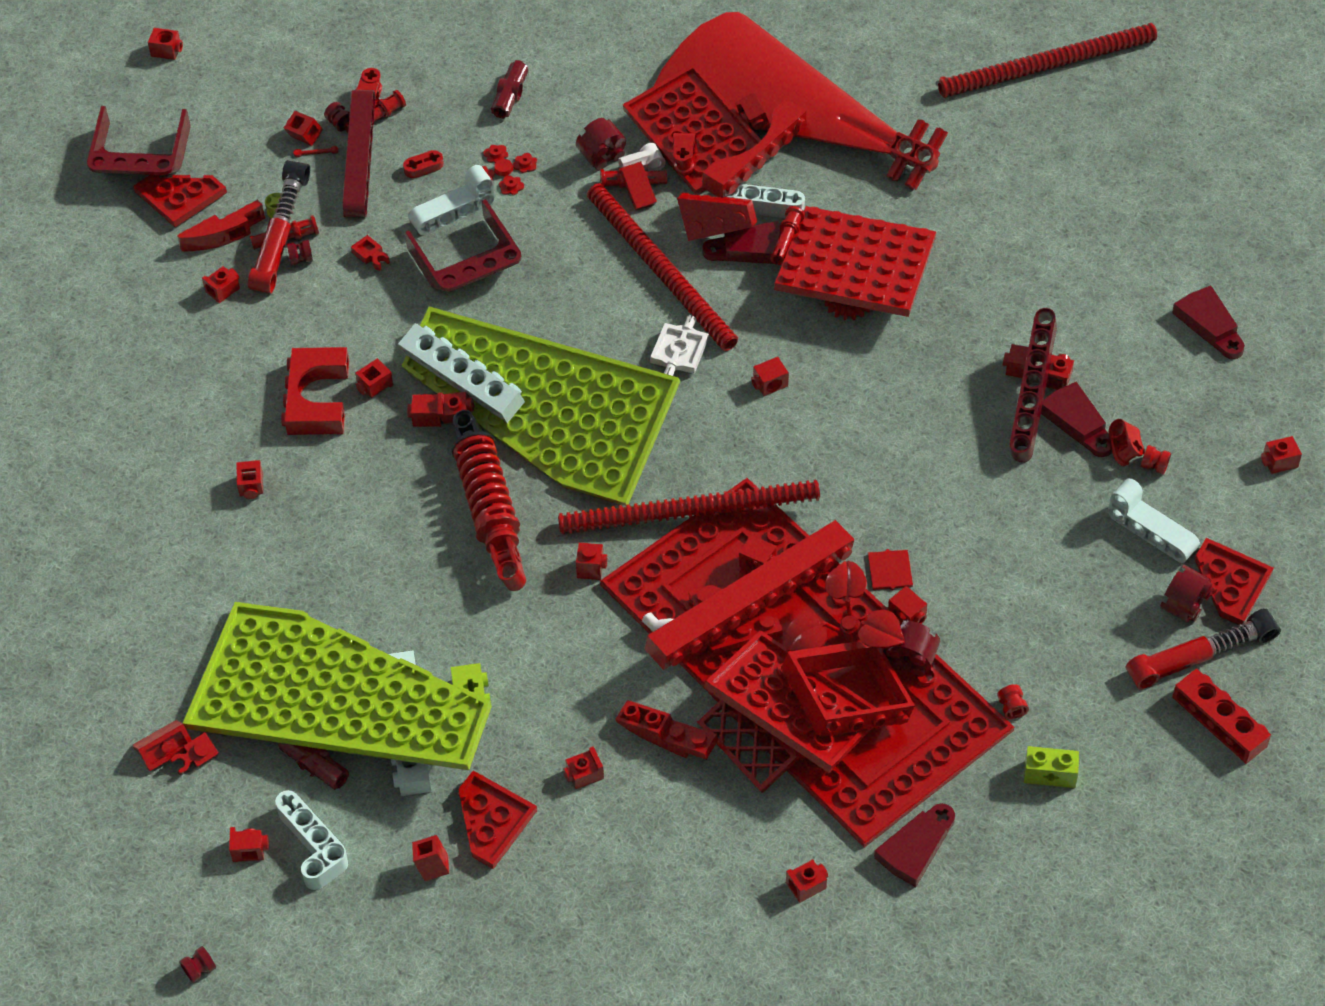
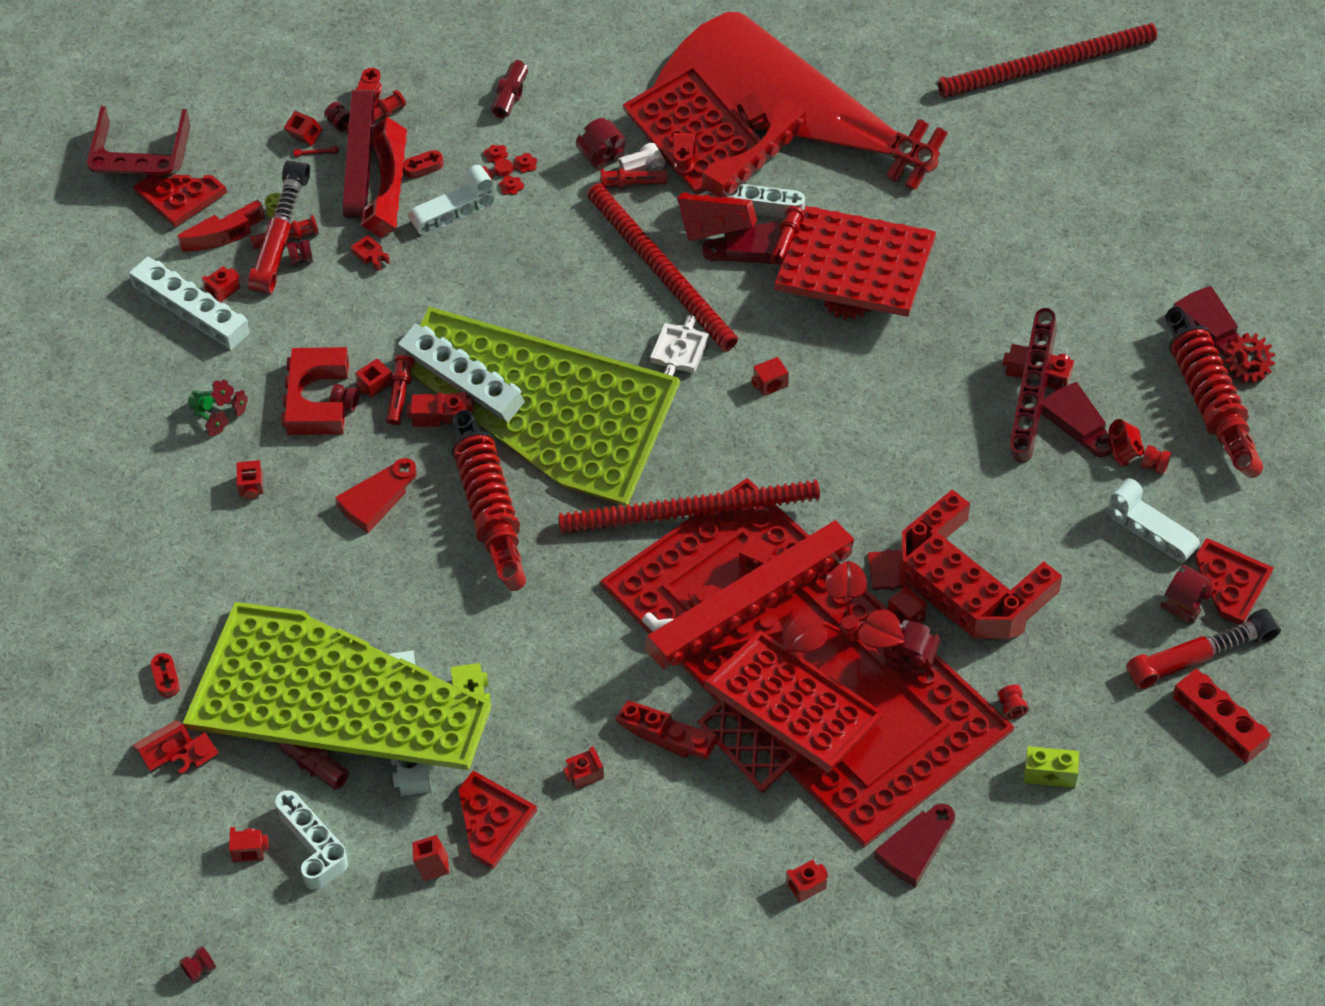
red brick [148,28,183,60] -> none
dark red windscreen [405,199,522,291] -> none
red brick [576,542,608,580] -> none
red tile [620,161,657,211] -> none
red window [781,641,915,737] -> none
red brick [1261,436,1302,474] -> none
none -> light aqua brick [129,256,250,350]
none -> red beam [151,653,180,698]
none -> dark red plant [188,379,248,437]
none -> dark red wheel [329,384,360,411]
none -> red piece [335,458,417,533]
none -> red arch [361,117,407,237]
none -> red pin [386,355,415,425]
none -> red wedge [900,489,1062,639]
none -> piece [1165,306,1263,478]
none -> red gear [1223,333,1275,384]

